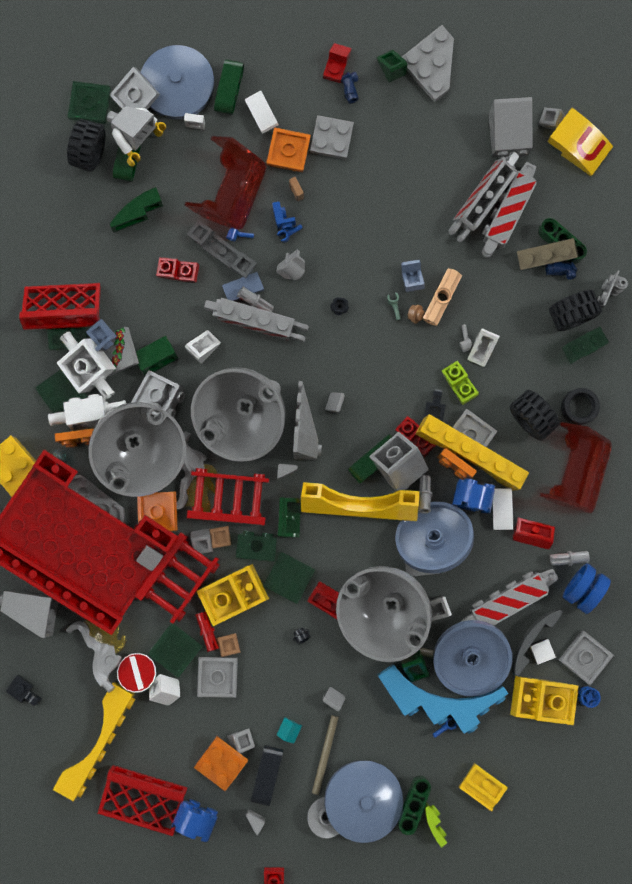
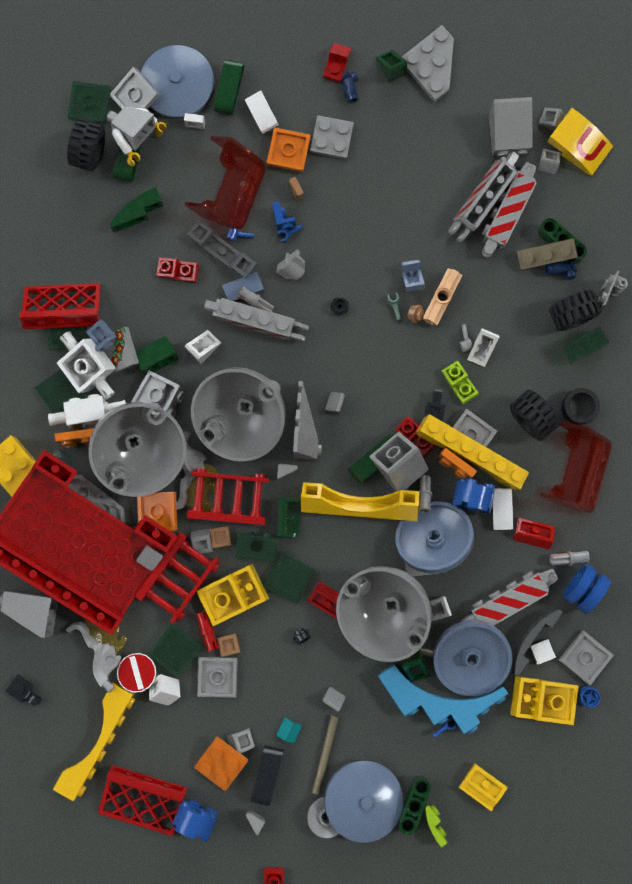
none -> light grey slope [538,148,561,174]

